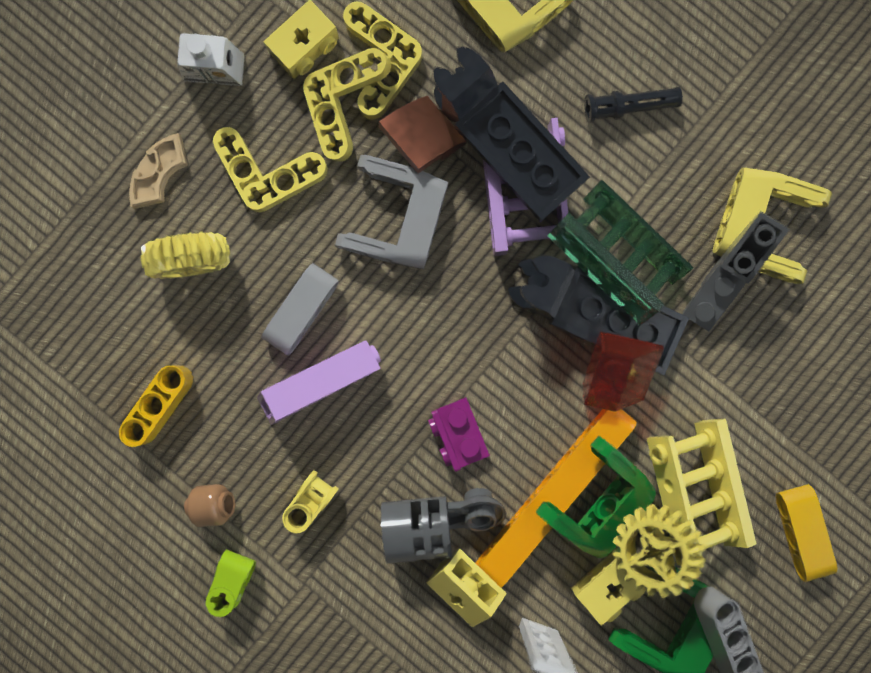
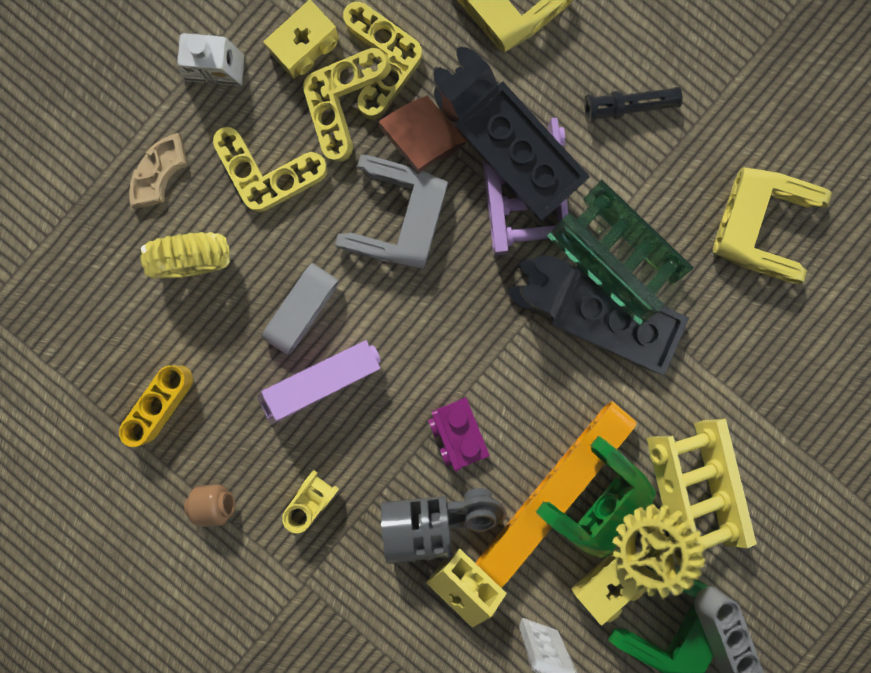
lime piece [205,549,256,617] -> none
clear red slope [582,331,664,412] -> none
dark grey slope [682,211,790,332] -> none
yellow beam [775,484,837,582] -> none

